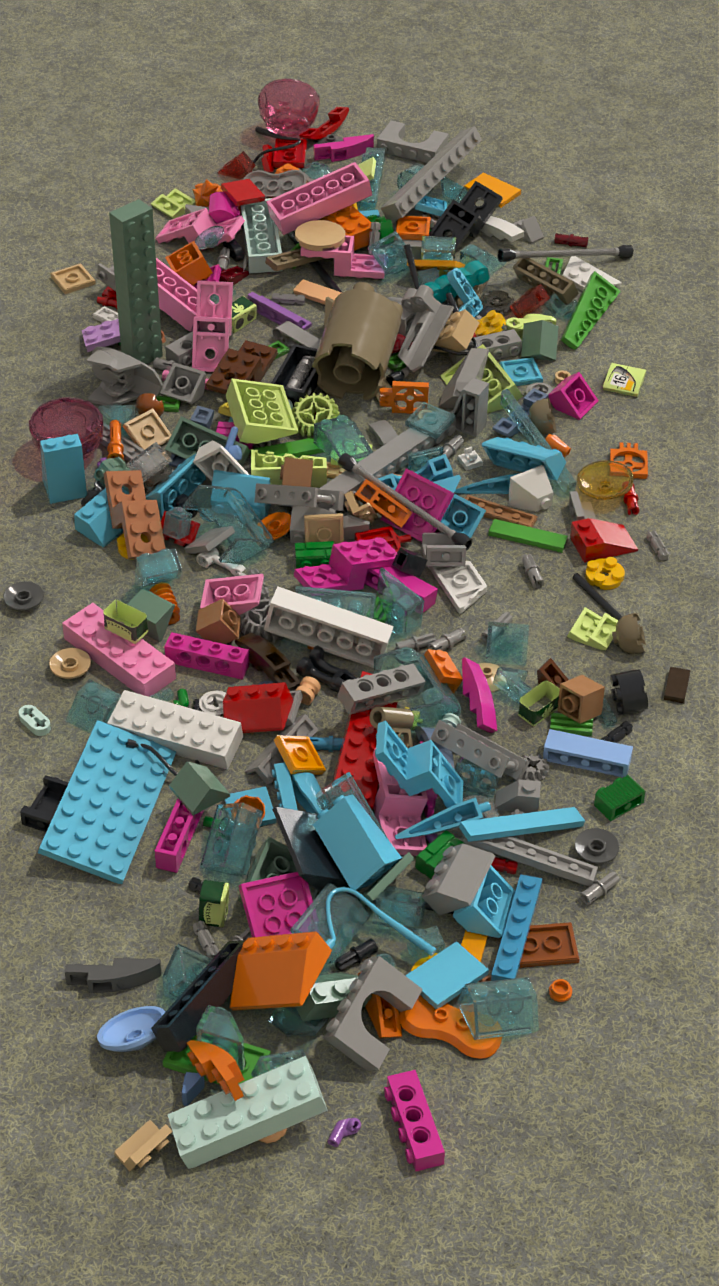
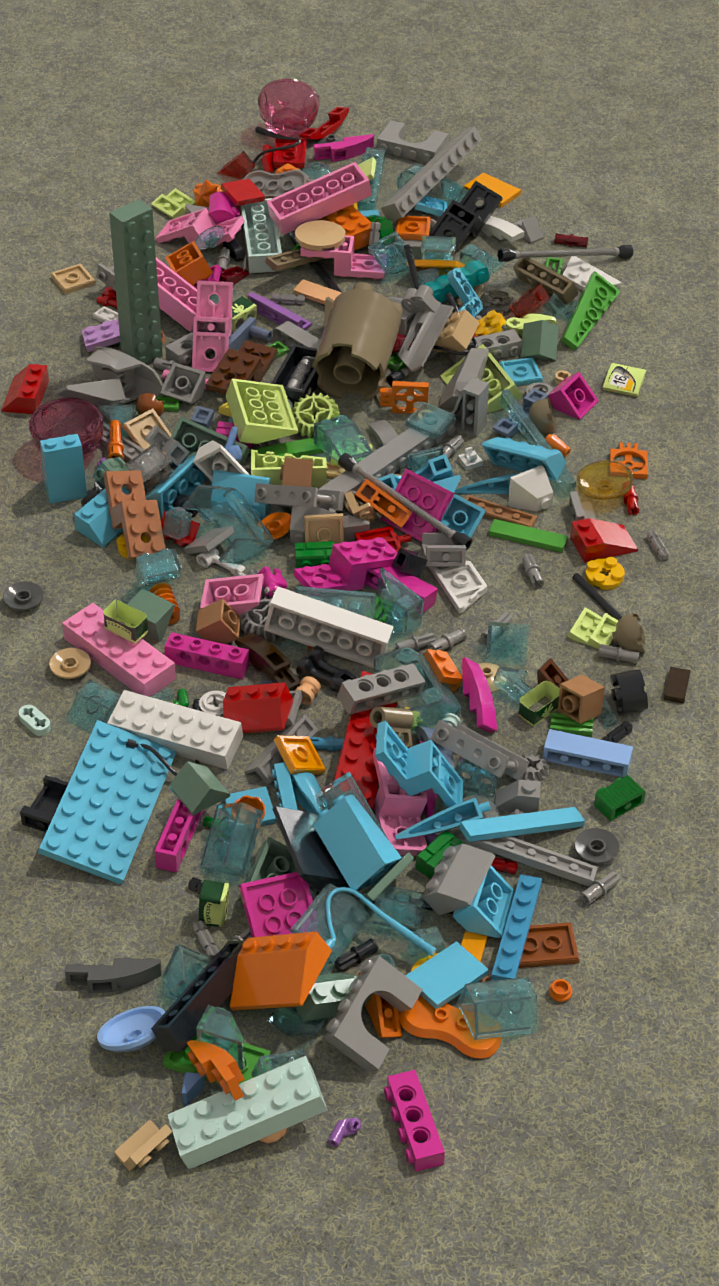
none -> red slope [1,364,49,415]
none -> light grey wedge [55,378,126,408]
none -> light grey slope [144,425,189,466]
none -> sand blue piece [229,317,272,351]
none -> dark pink animal [258,566,287,599]
none -> light grey axle [598,644,639,665]

